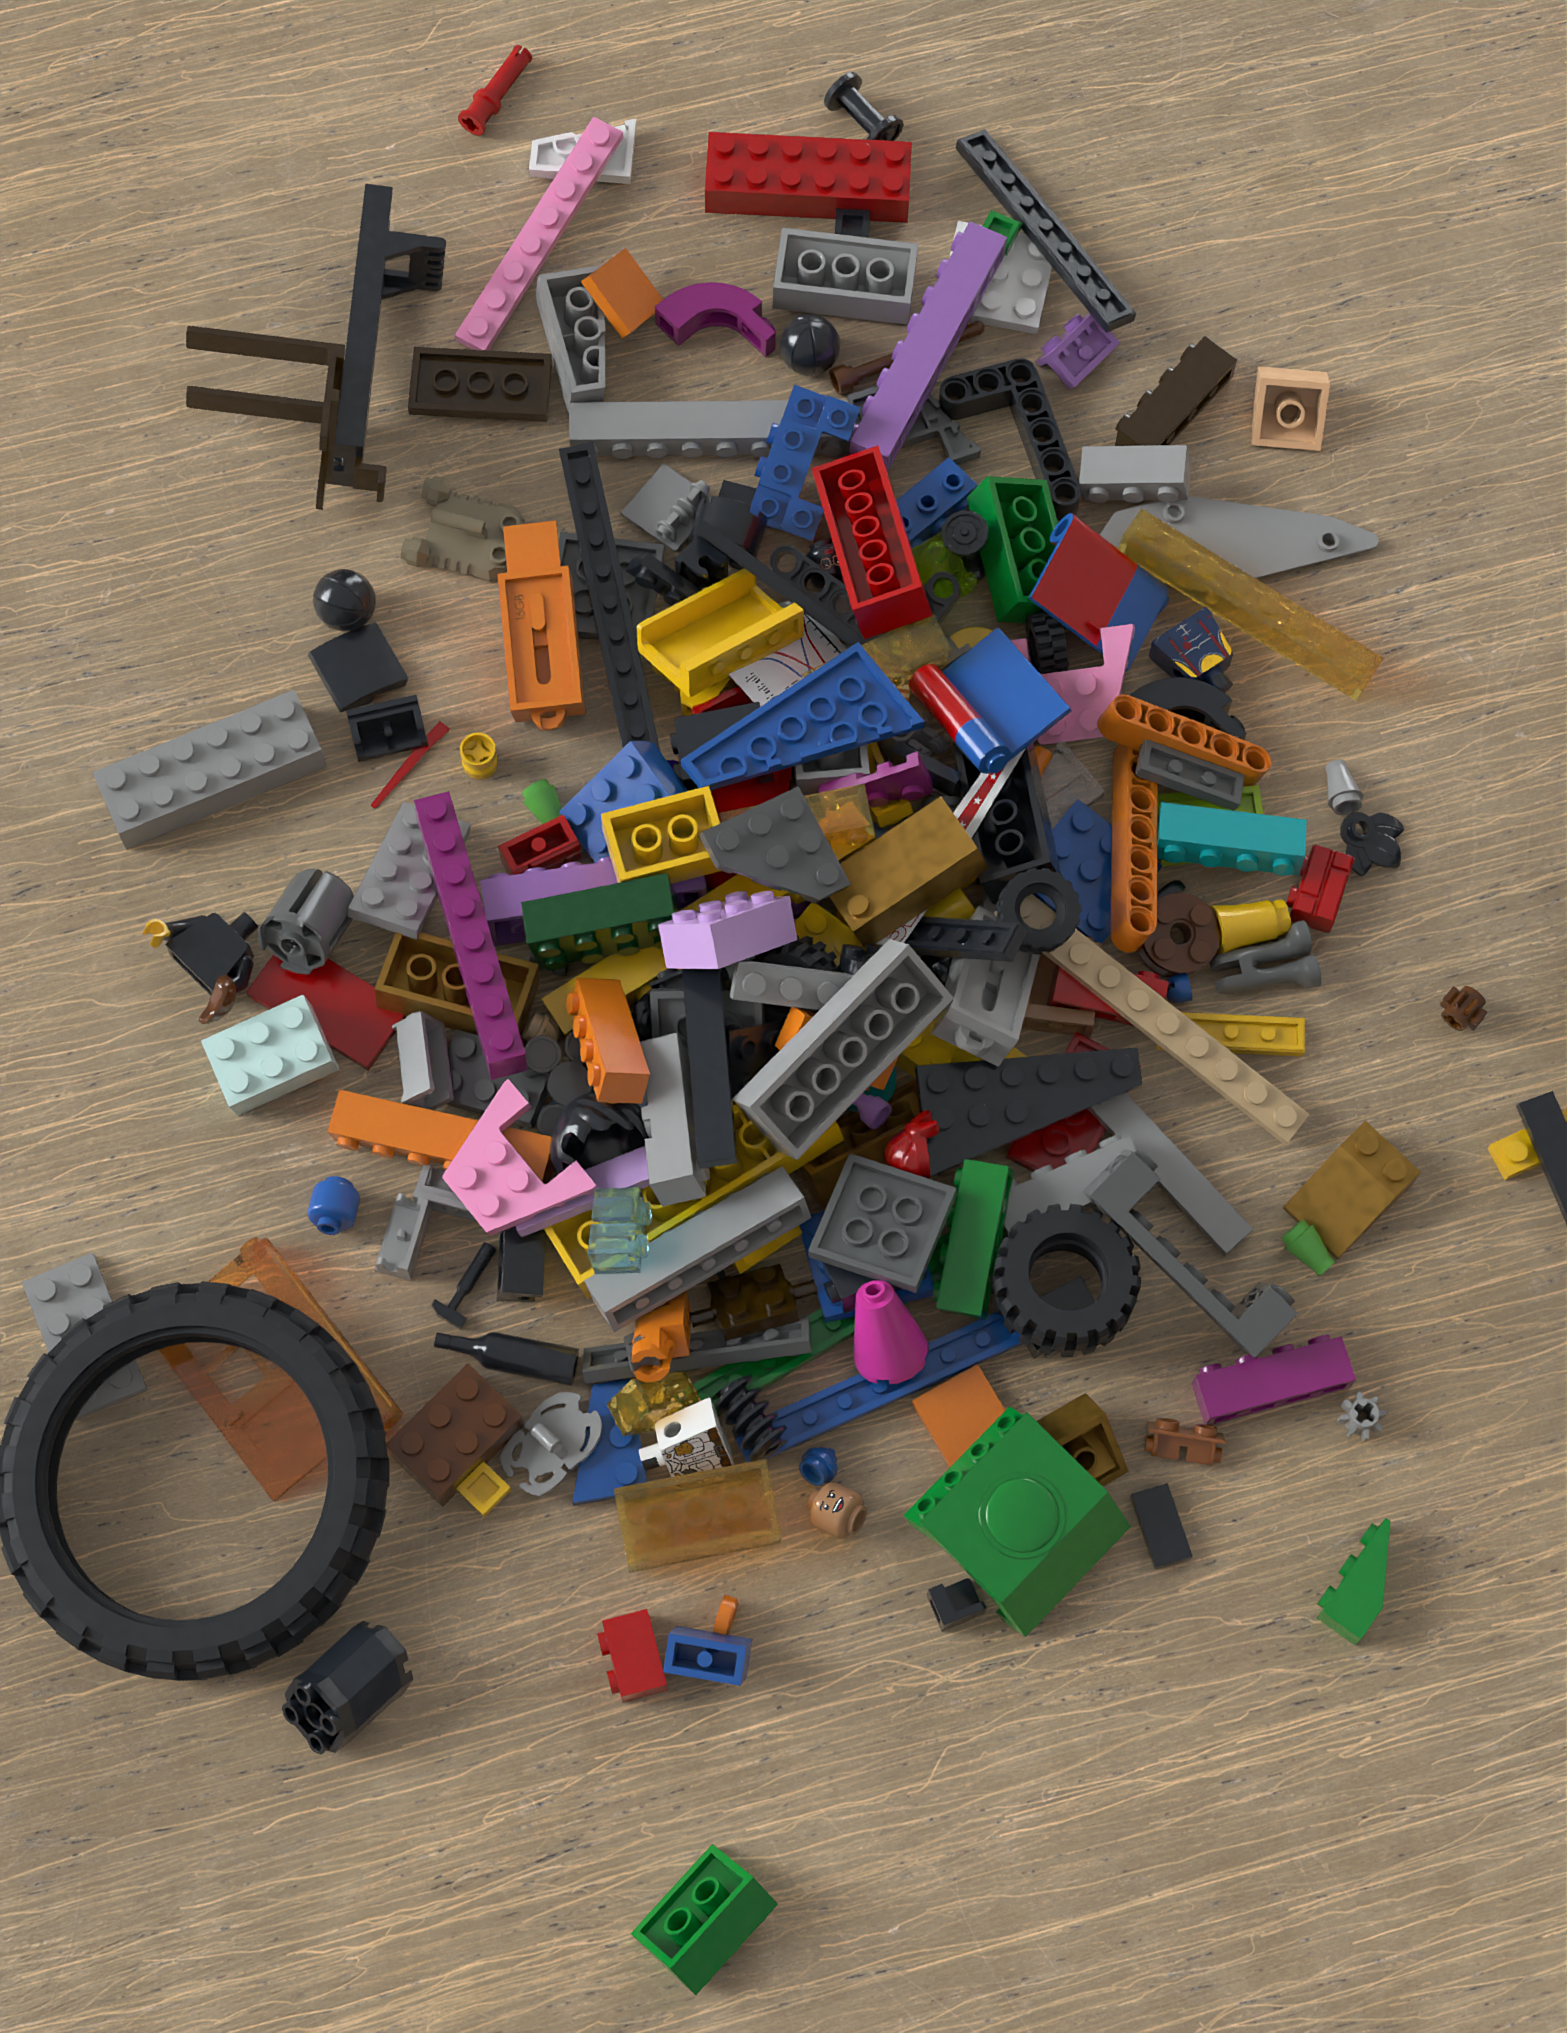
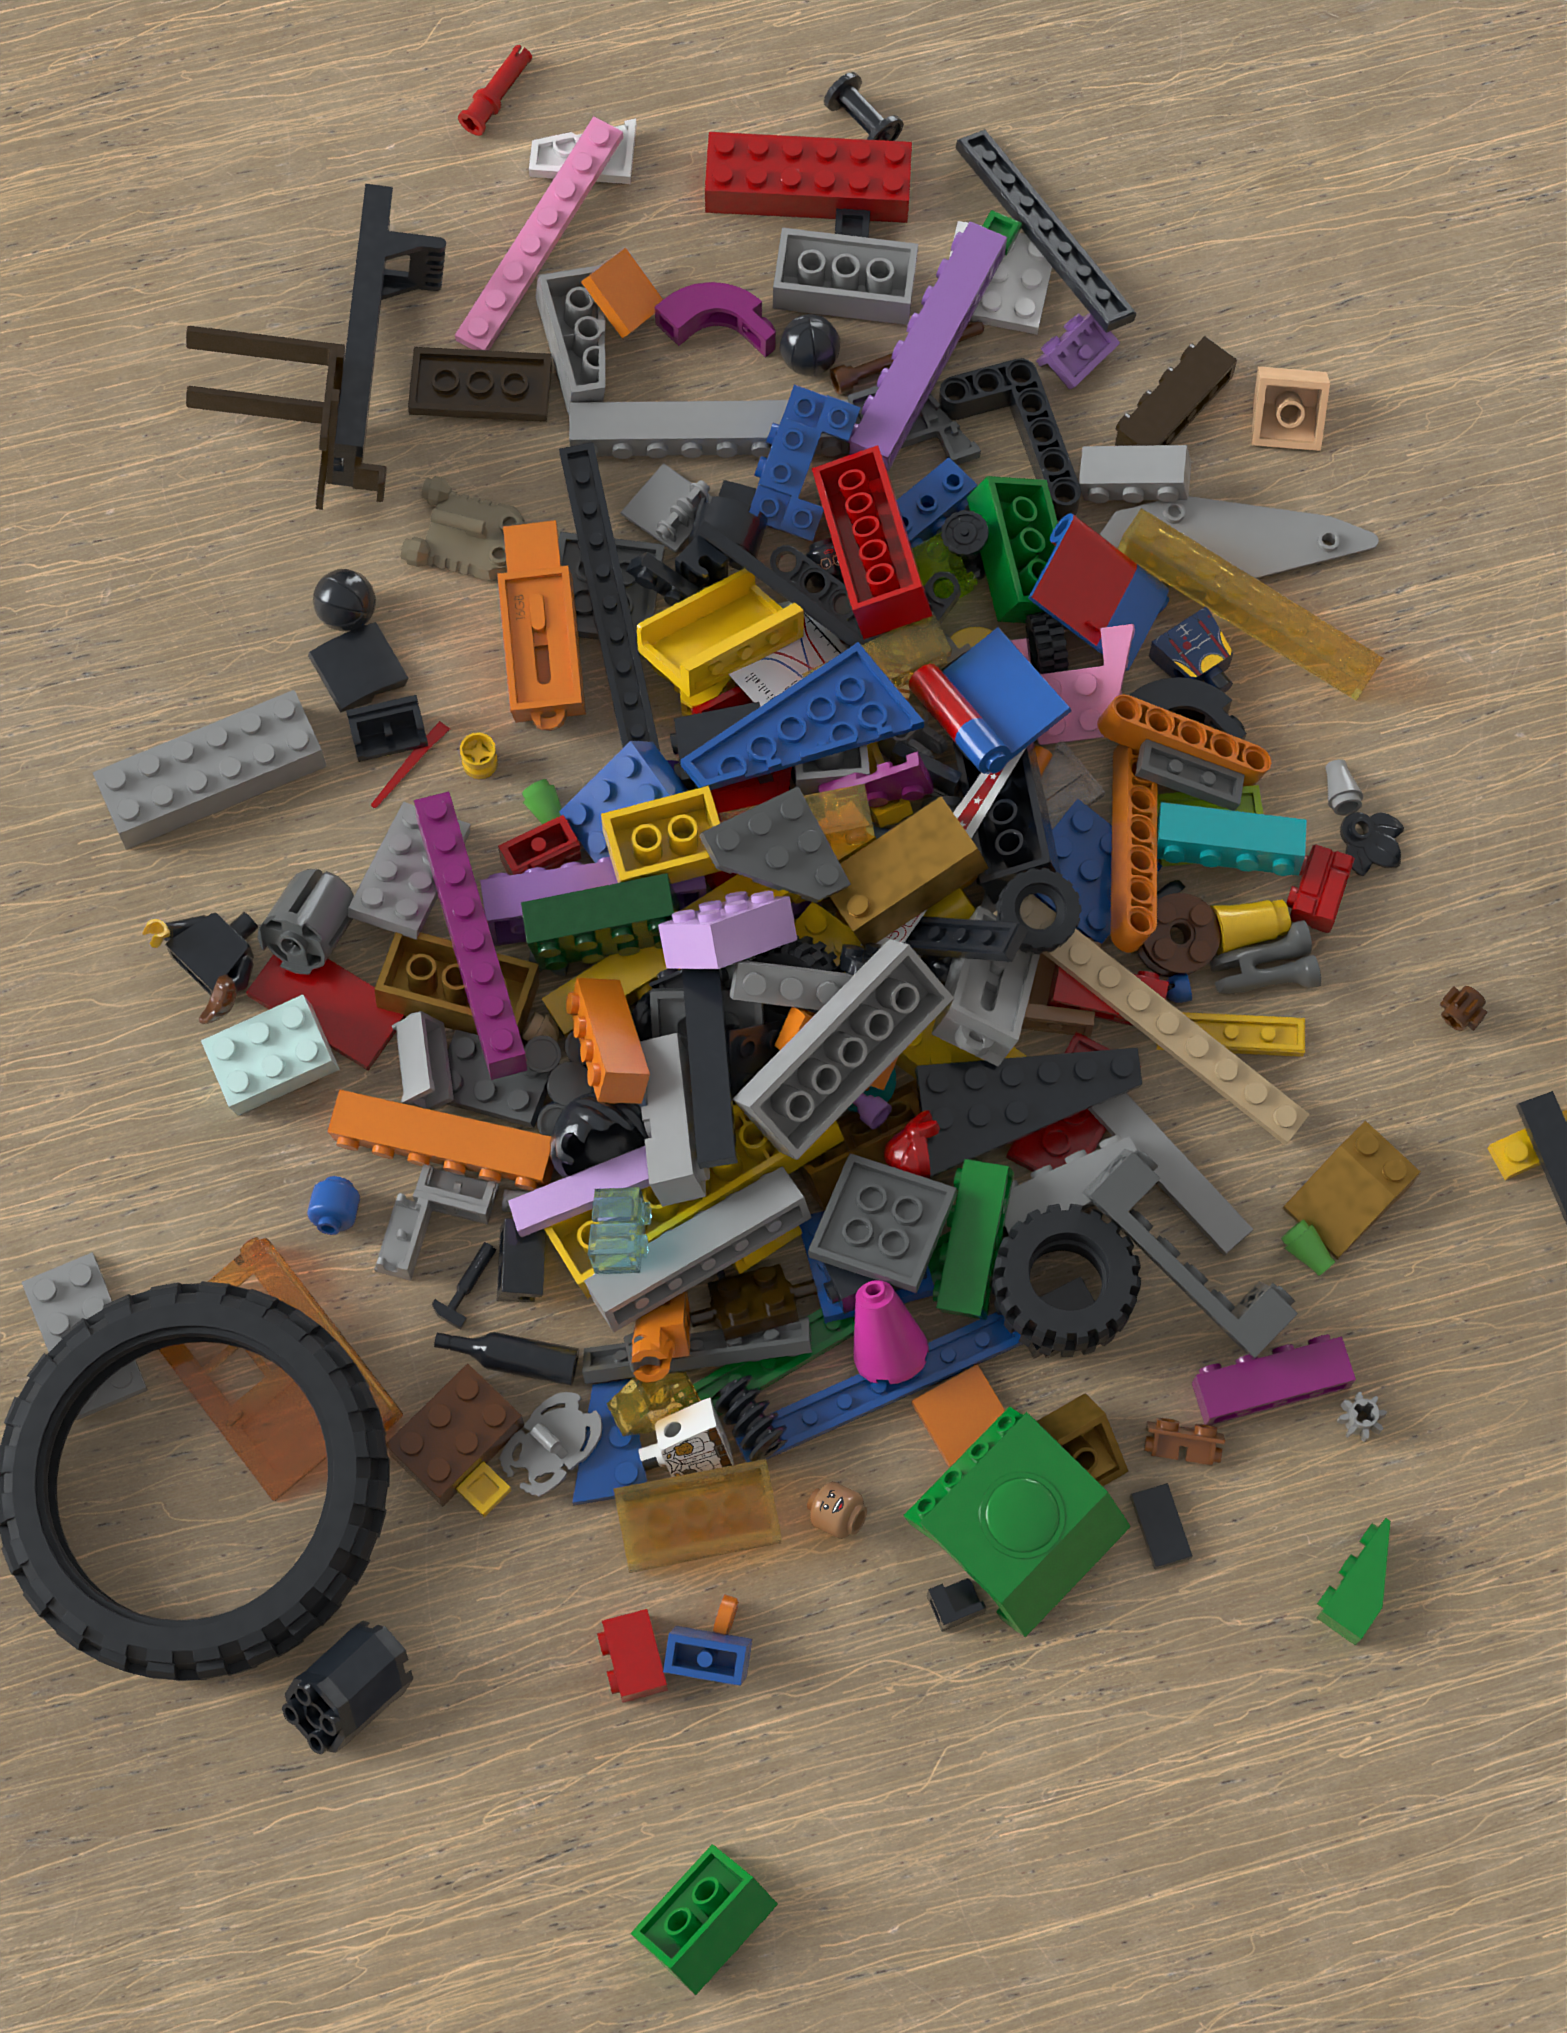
bright pink wing [442,1079,599,1236] -> none
blue plate [799,1447,838,1486] -> none

